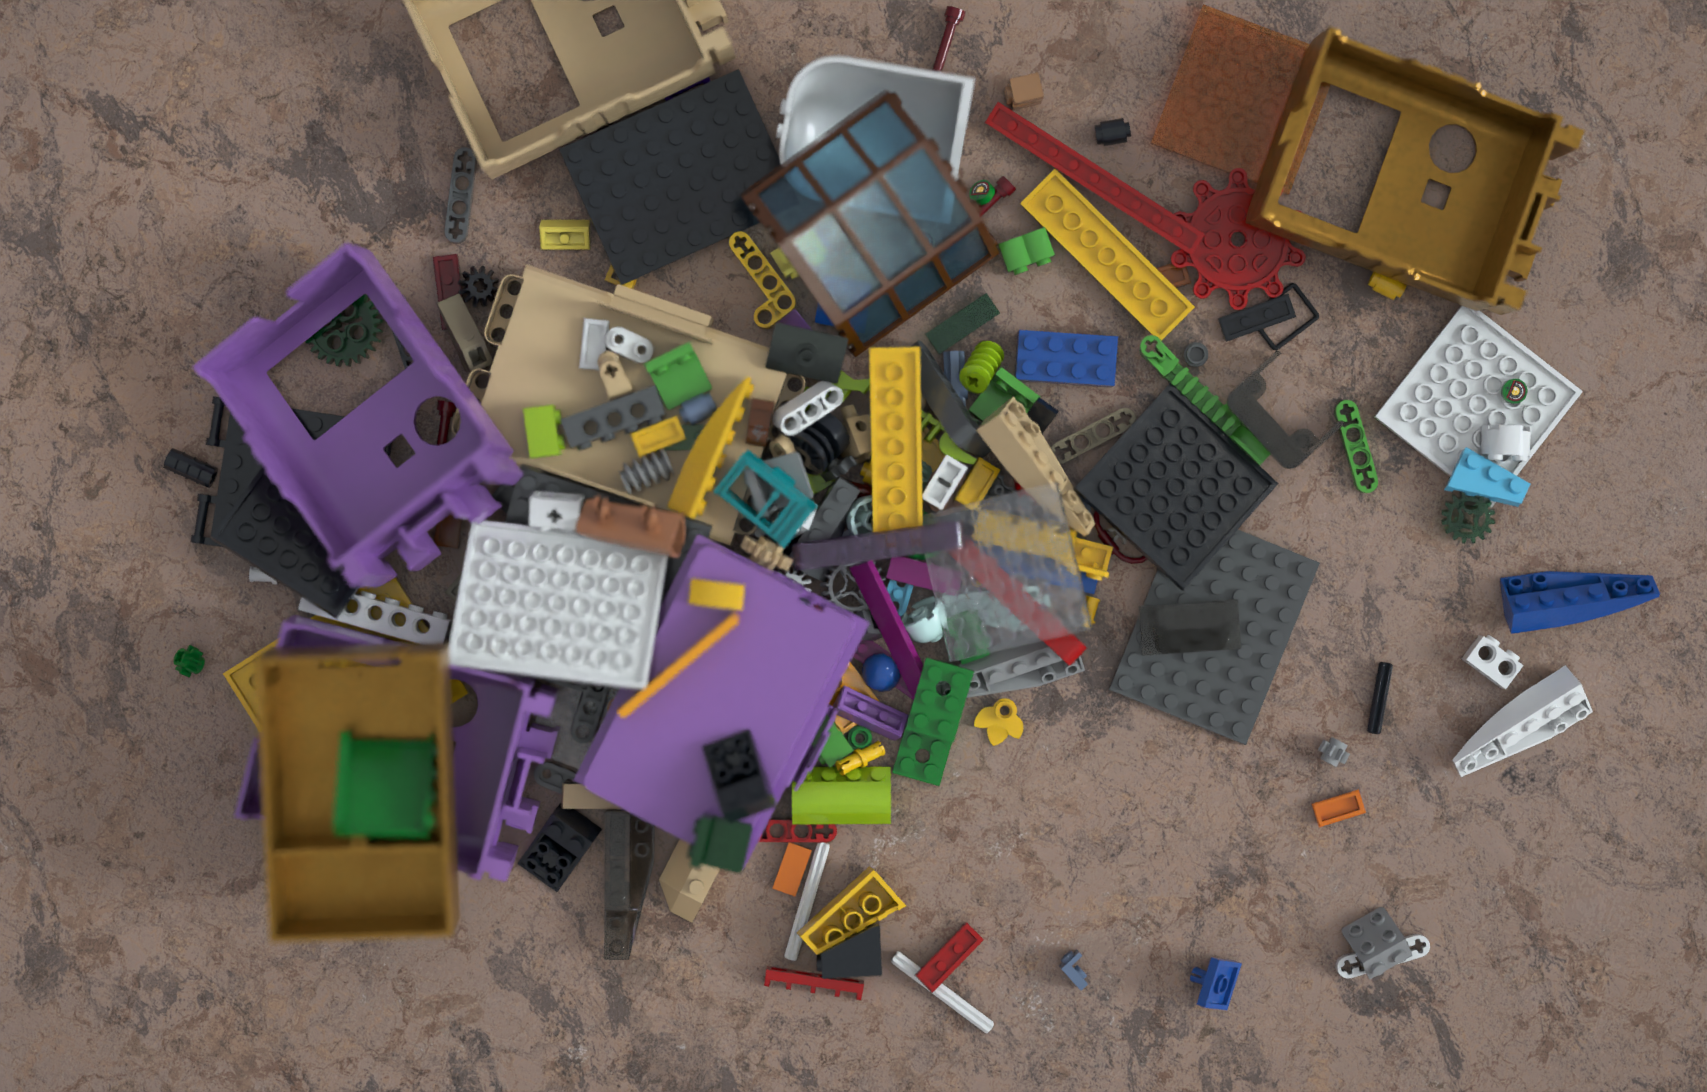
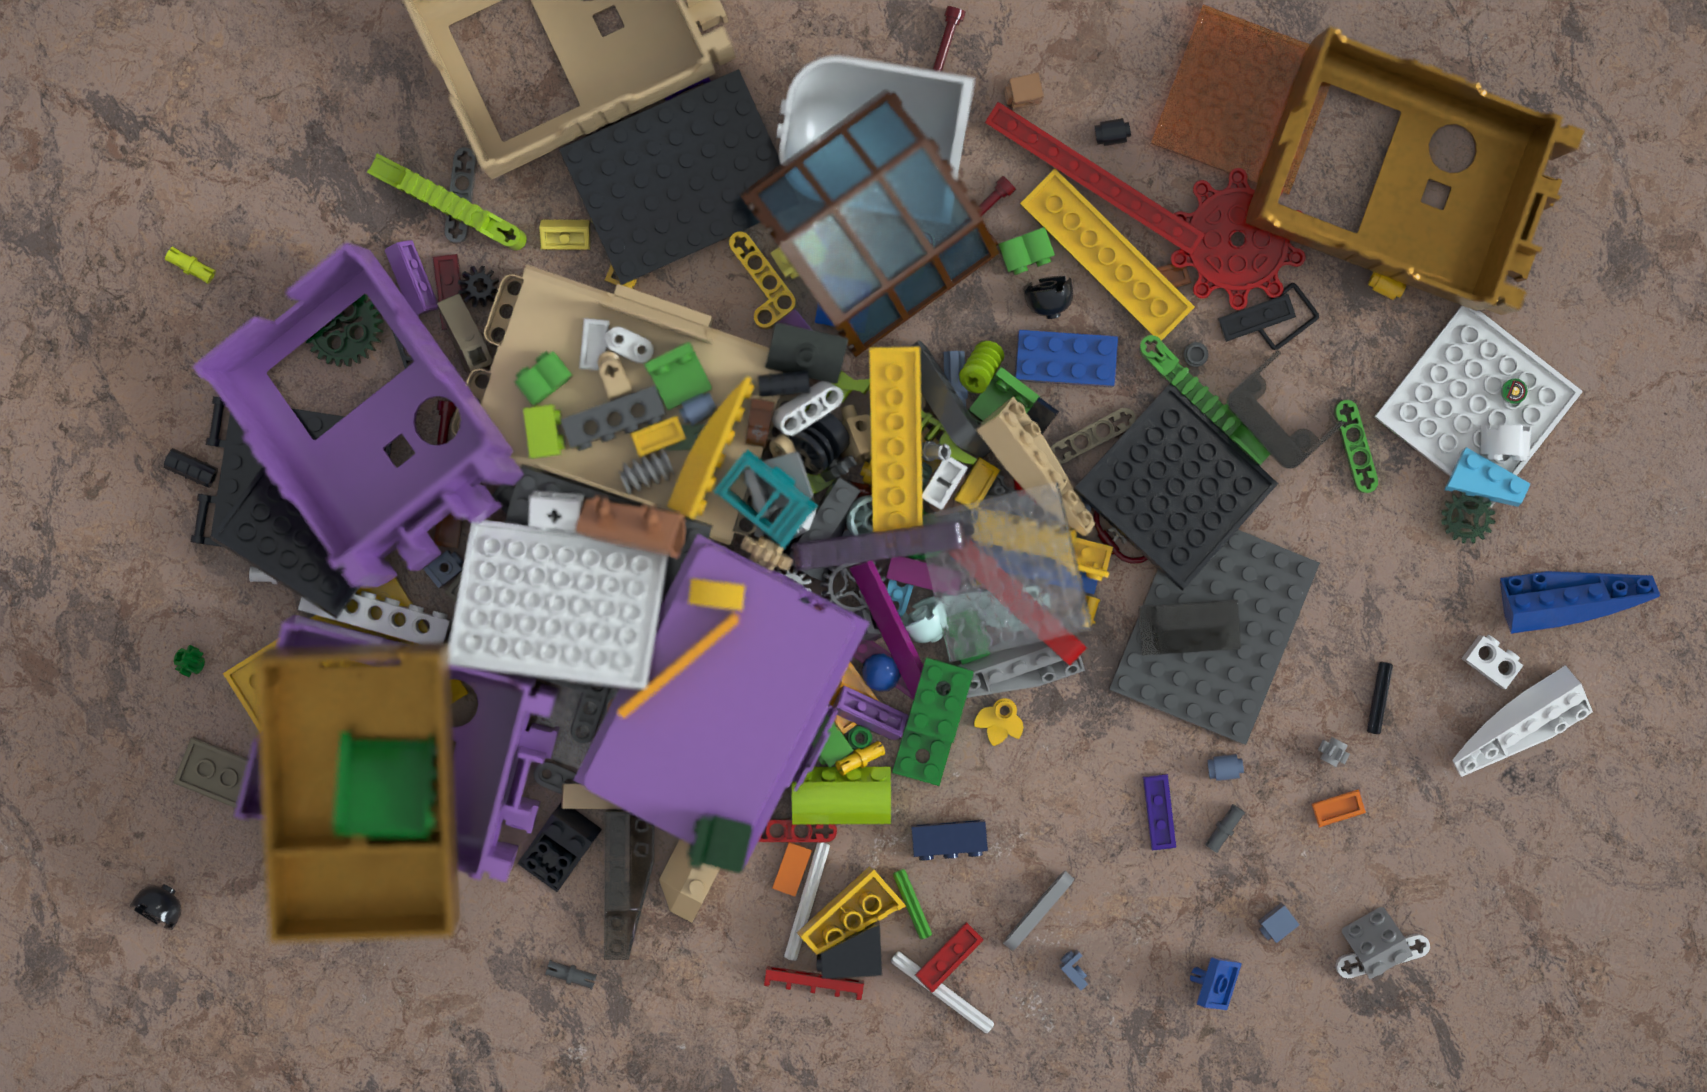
black slope [702,729,777,823] -> none
clear green tile [925,293,1000,354] -> none
tile [969,180,995,205] -> none
none -> black cylinder [130,884,181,930]
none -> neon yellow pin [165,246,216,284]
none -> dark tan tile [173,737,248,808]
none -> lime piece [367,153,527,251]
none -> medium lavender slope [385,240,438,316]
none -> sand blue brick [423,550,464,588]
none -> bright green brick [514,351,573,407]
none -> dark grey pin [545,960,597,990]
none -> black axle [758,371,810,397]
none -> bright green axle [893,869,932,939]
none -> dark blue brick [911,819,988,861]
none -> light grey pin [921,441,951,461]
none -> light grey beam [1003,871,1075,951]
none -> black cylinder [1023,276,1073,319]
none -> dark purple tile [1143,774,1176,851]
none -> dark grey pin [1205,804,1245,853]
none -> sand blue brick [1207,754,1244,781]
none -> sand blue brick [1258,903,1300,943]

